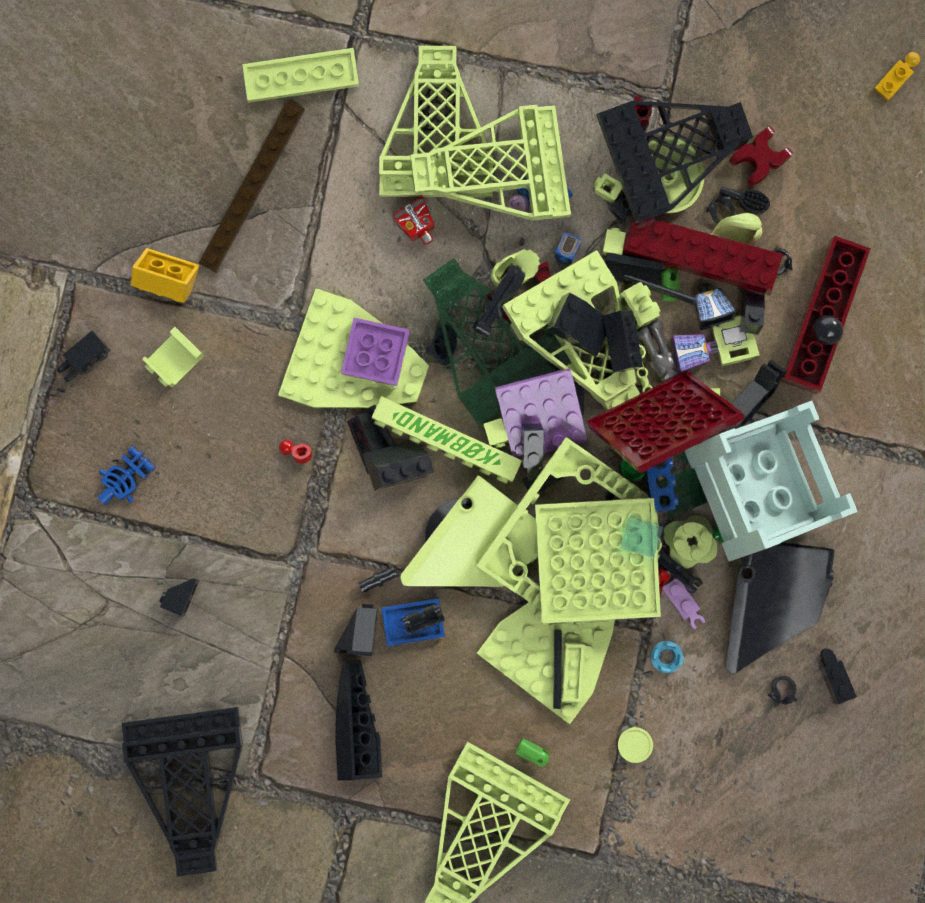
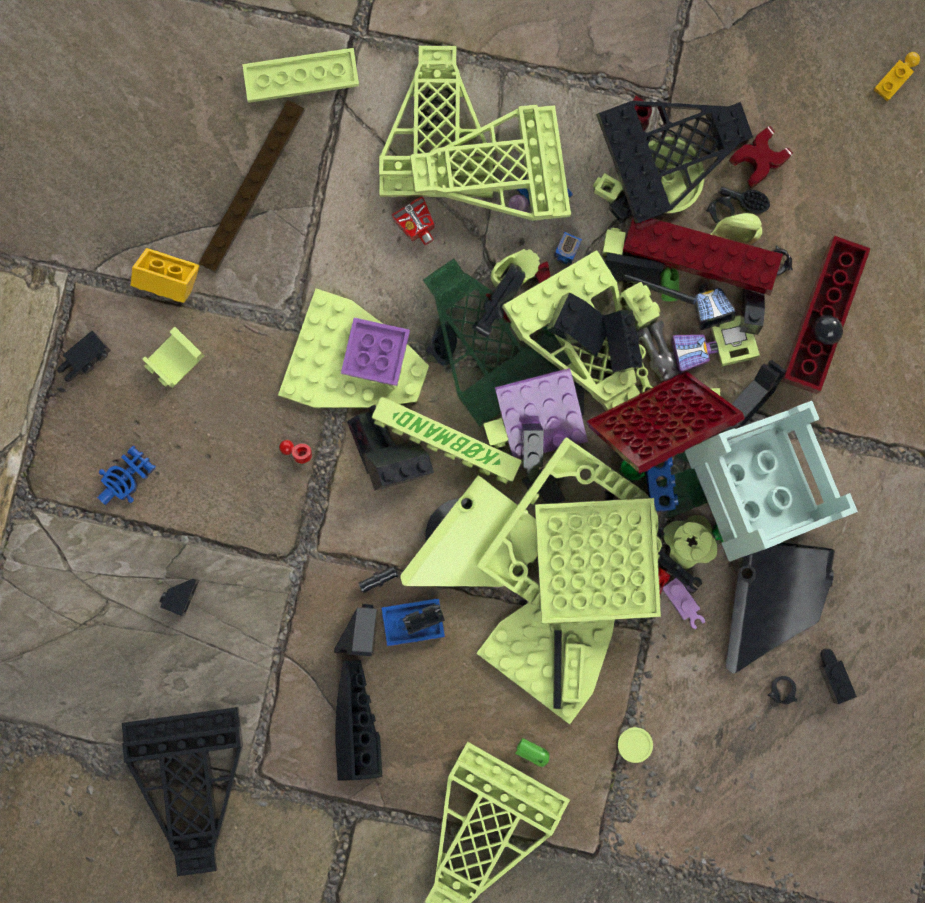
clear light blue piece [620,517,663,558] -> none
medium azure piece [651,641,684,673] -> none
none -> black plate [539,483,565,504]

